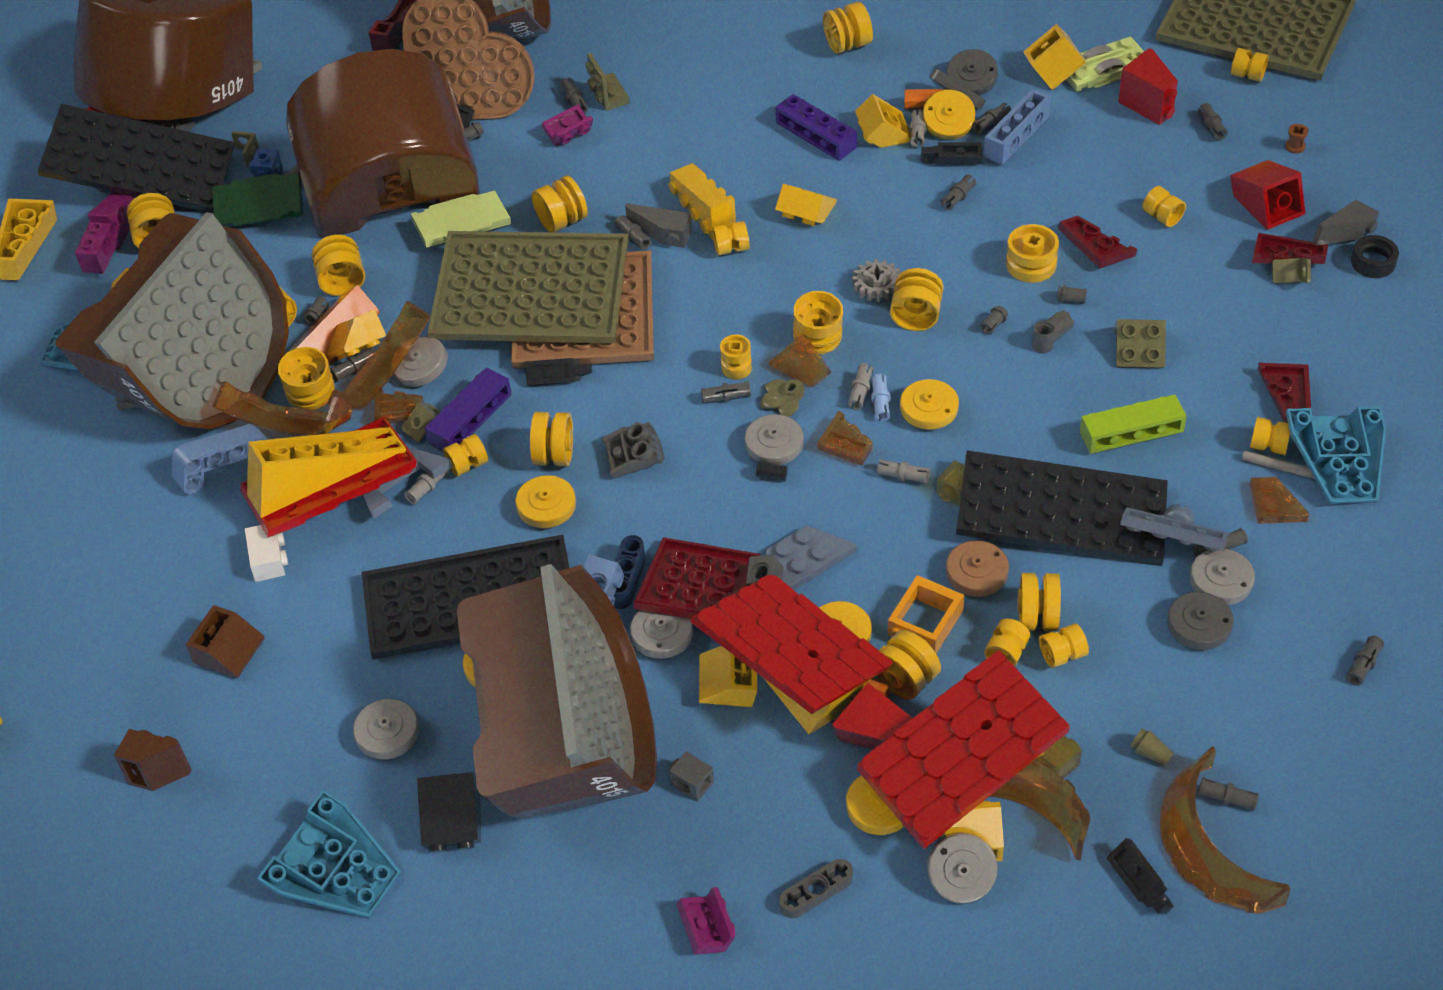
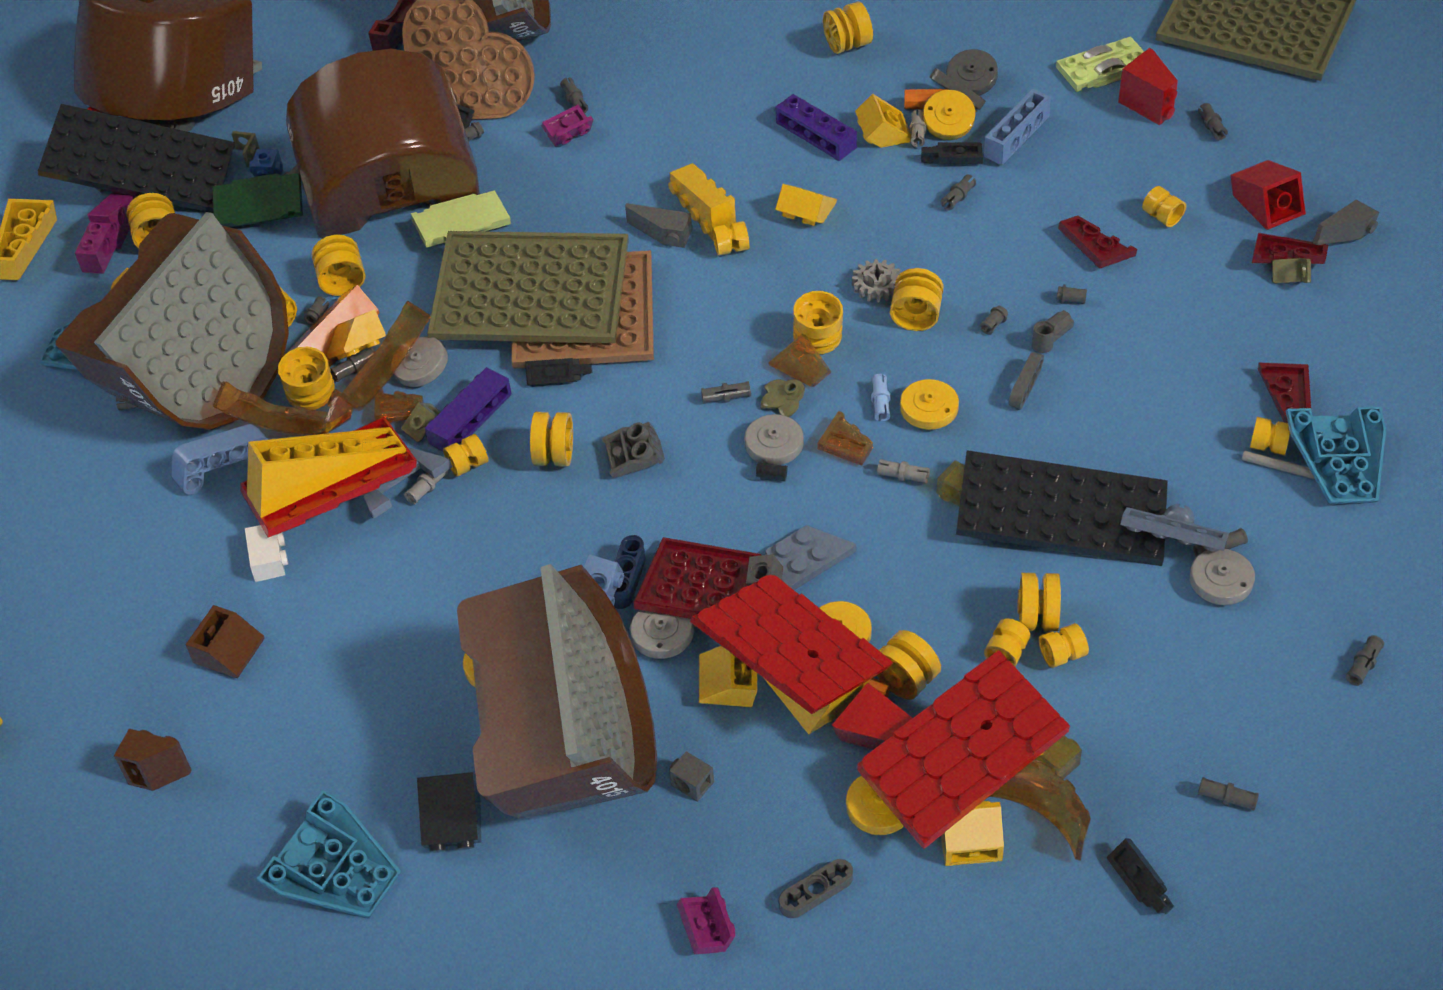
light grey wheel [353,699,419,759] -> none
black plate [362,534,570,660] -> none
yellow wheel [515,475,576,528] -> none
yellow wheel [531,175,588,233] -> none
olive bracket [585,53,629,111] -> none
dark grey pin [615,215,652,250] -> none
yellow wheel [720,334,752,380] -> none
light grey pin [847,363,873,410] -> none
light orange window [888,575,964,654] -> none
light grey wheel [927,832,998,904] -> none
medium nougat wheel [946,541,1009,597] -> none
dark grey pin [972,103,1011,134] -> none
yellow wheel [1006,224,1059,283] -> none
yellow slope [1023,24,1086,90] -> none
lime brick [1080,394,1187,454] -> none
olive bracket [1114,319,1166,368] -> none
olive cone [1130,728,1174,766] -> none
clear orange windscreen [1160,746,1291,914] -> none
dark grey wheel [1167,592,1234,650] -> none
yellow wheel [1231,48,1269,82] -> none
clear orange wing [1250,477,1309,524] -> none
dark orange bush [1285,124,1308,154] -> none
black tyre [1351,235,1399,278] -> none
none -> dark grey beam [1009,352,1044,409]

